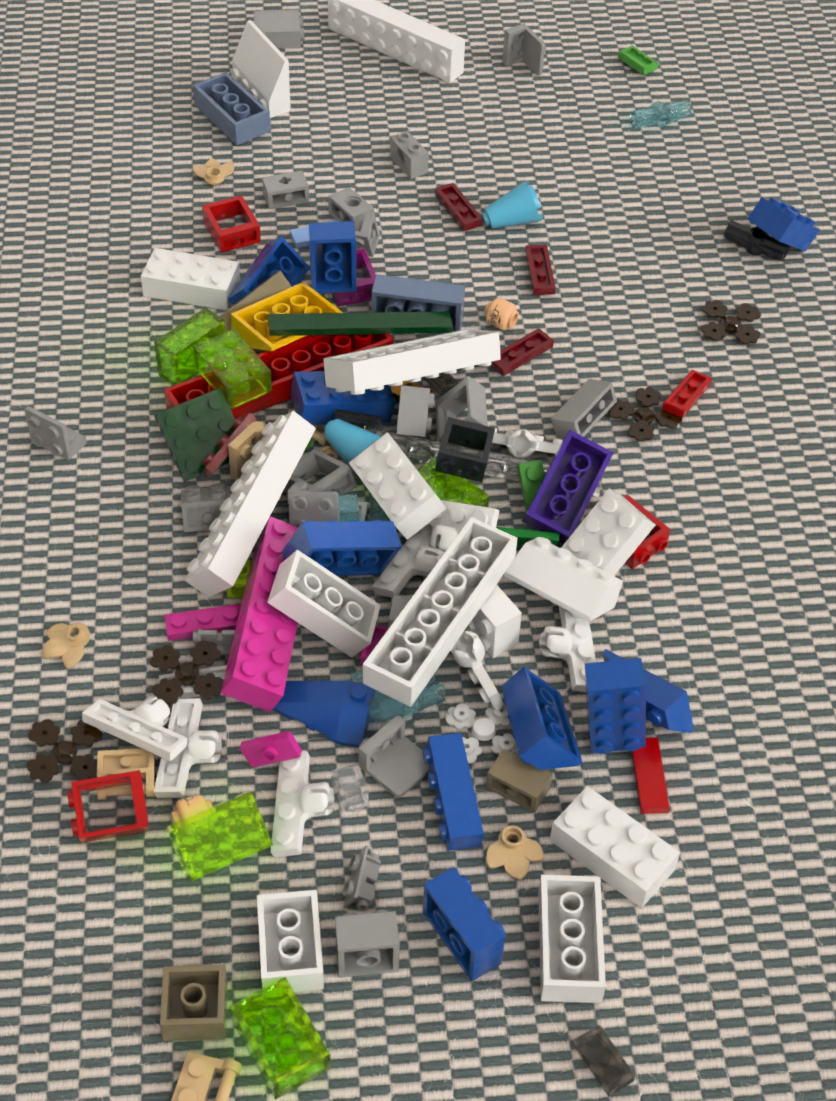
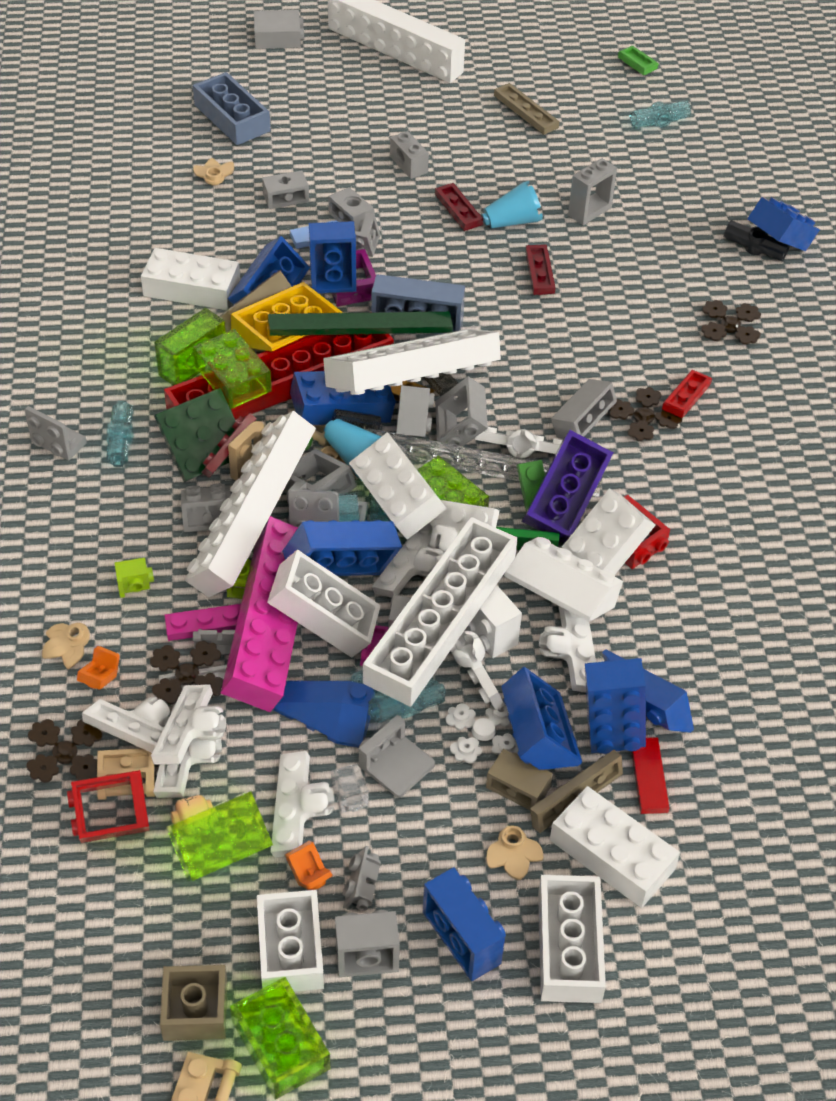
red window [202,195,261,253] -> none
white slope [231,20,291,118] -> none
dark pink plate [239,731,302,768] -> none
blue brick [423,733,484,851] -> none
black window [434,417,495,482] -> none
light nougat head [484,298,519,331] -> none
dark red plate [490,328,554,376] -> none
light grey bracket [502,23,546,76] -> none
clear smoke plate [573,1025,636,1097] -> none
none -> orange bracket [77,646,120,690]
none -> clear light blue piece [106,401,134,467]
none -> lime brick [114,557,154,598]
none -> white plate [151,685,226,765]
none -> orange bracket [285,841,333,890]
none -> dark tan plate [494,83,560,135]
none -> dark tan plate [530,750,623,833]
none -> light grey window [568,158,617,225]

